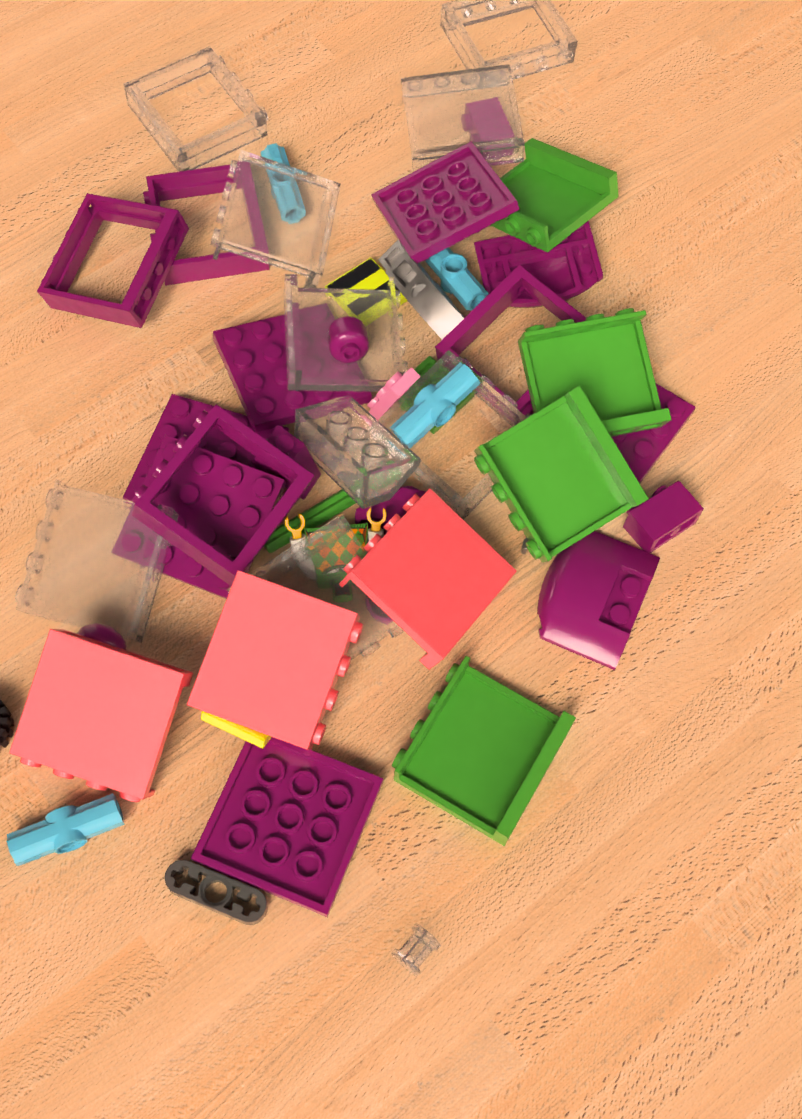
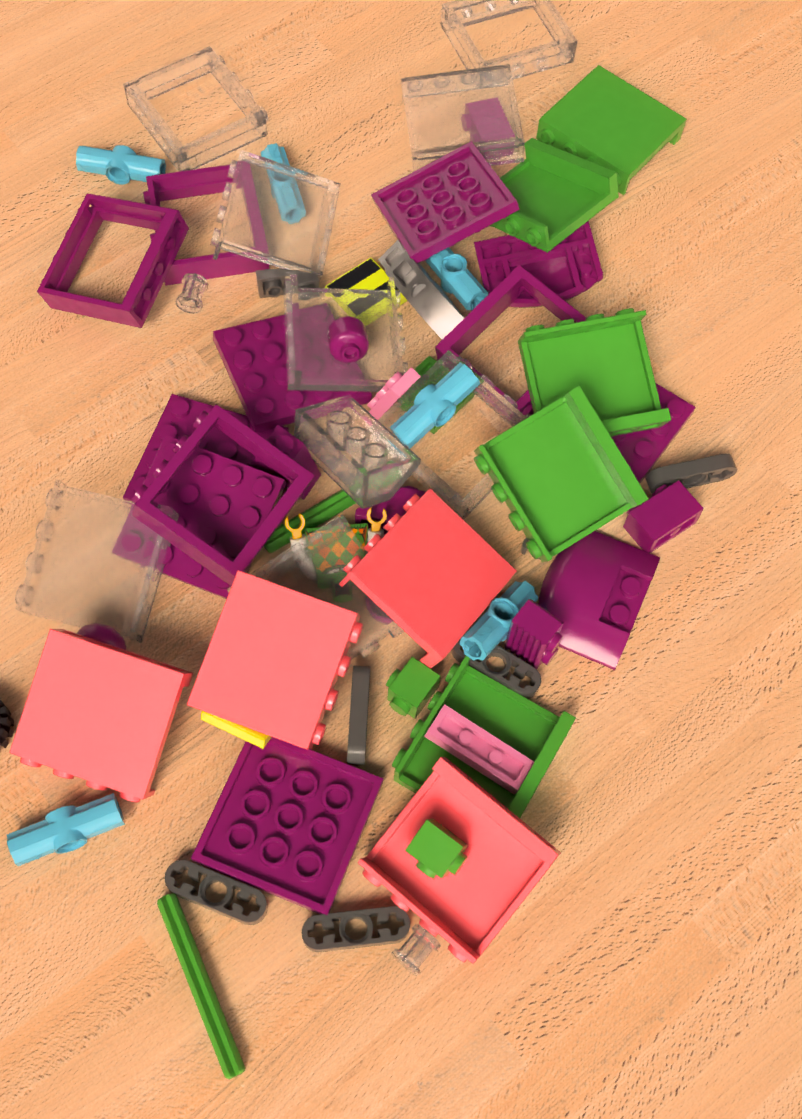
none -> medium azure piece [76,145,166,185]
none -> bright green axle [157,893,245,1079]
none -> clear bush [176,273,209,314]
none -> flat silver slope [256,269,320,303]
none -> dark grey beam [301,906,410,953]
none -> dark grey beam [347,666,370,765]
none -> coral panel [358,757,561,964]
none -> bright green brick [386,657,441,719]
none -> bright green brick [405,818,468,879]
none -> bright pink plate [424,704,534,795]
none -> dark grey beam [451,629,541,699]
none -> medium azure piece [459,581,538,661]
none -> magenta brick [505,599,564,669]
none -> bright green panel [536,65,687,195]
none -> dark grey beam [645,454,737,494]

